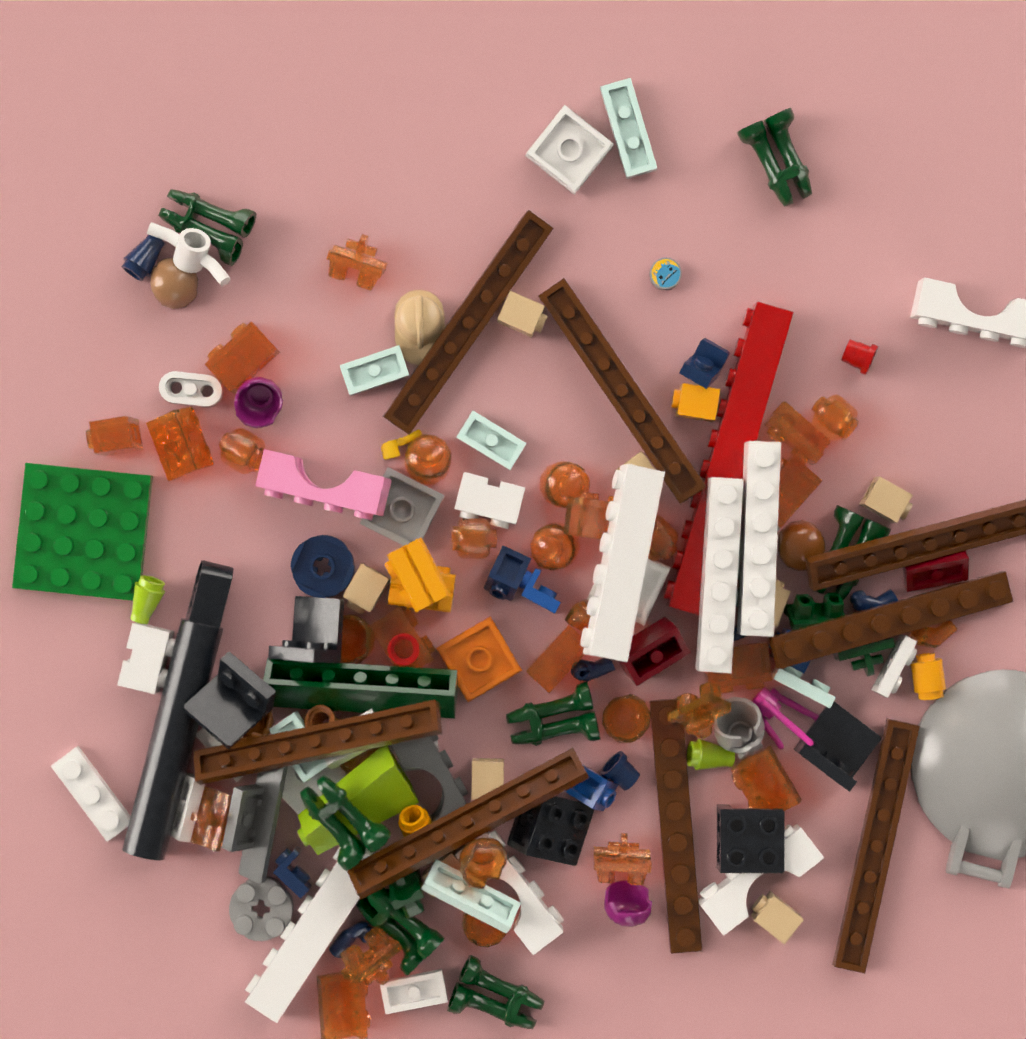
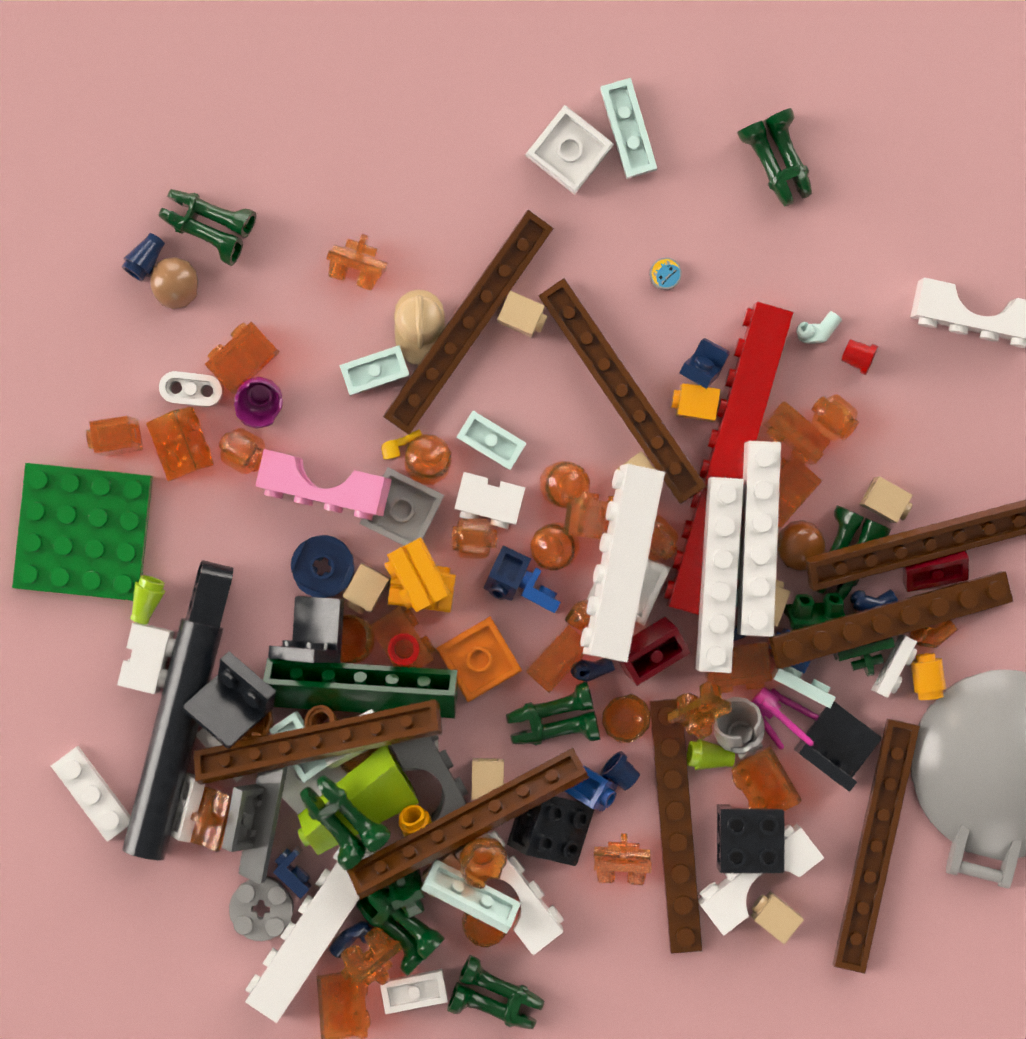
white piece [147,222,231,286] -> none
magenta hair [604,880,652,927] -> none
none -> light aqua arm [796,311,842,344]

